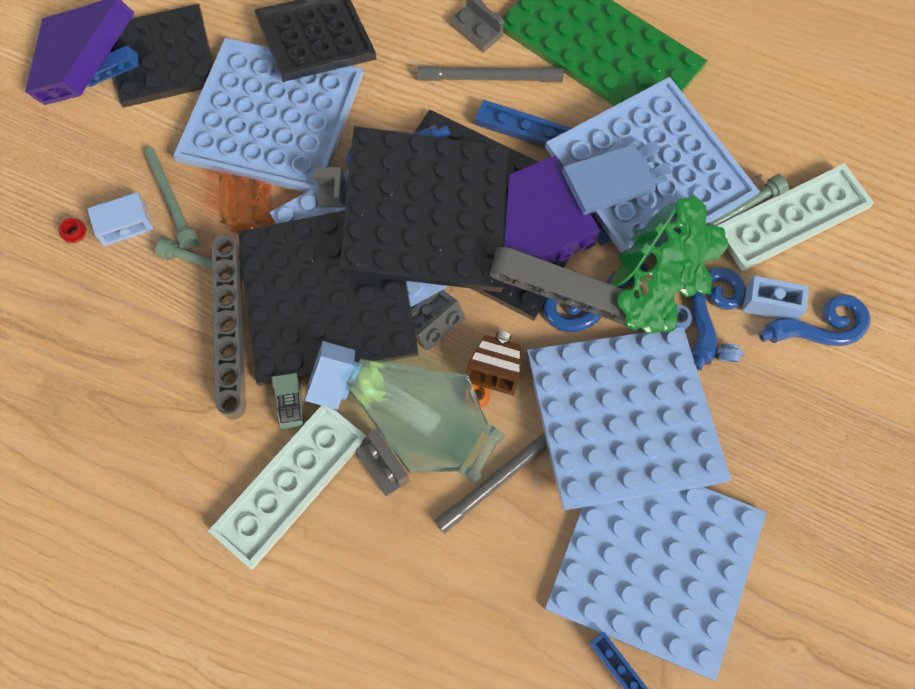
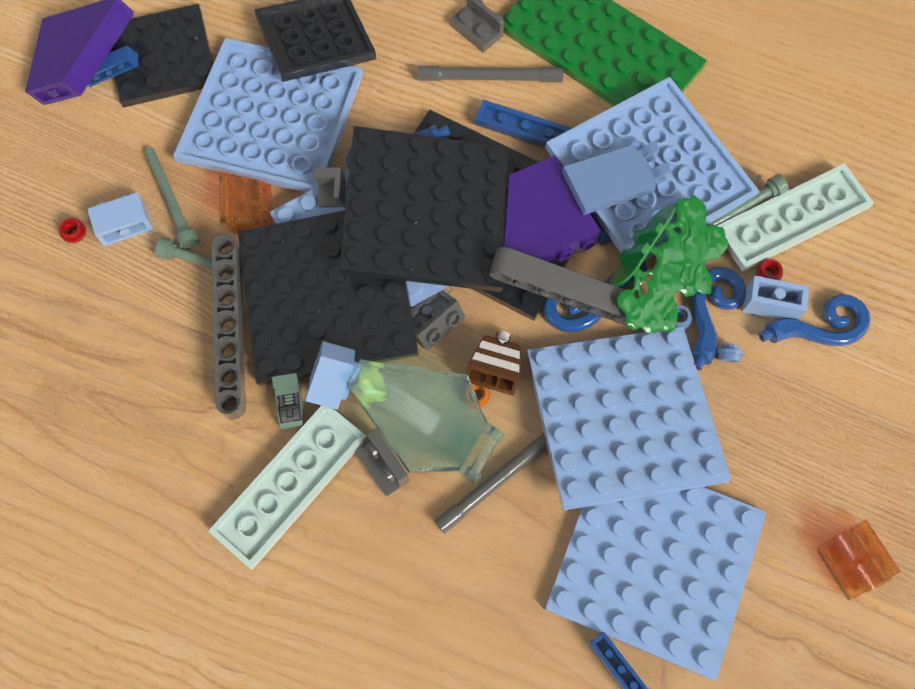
none -> red plate [756,259,783,281]
none -> clear orange plate [814,519,901,600]

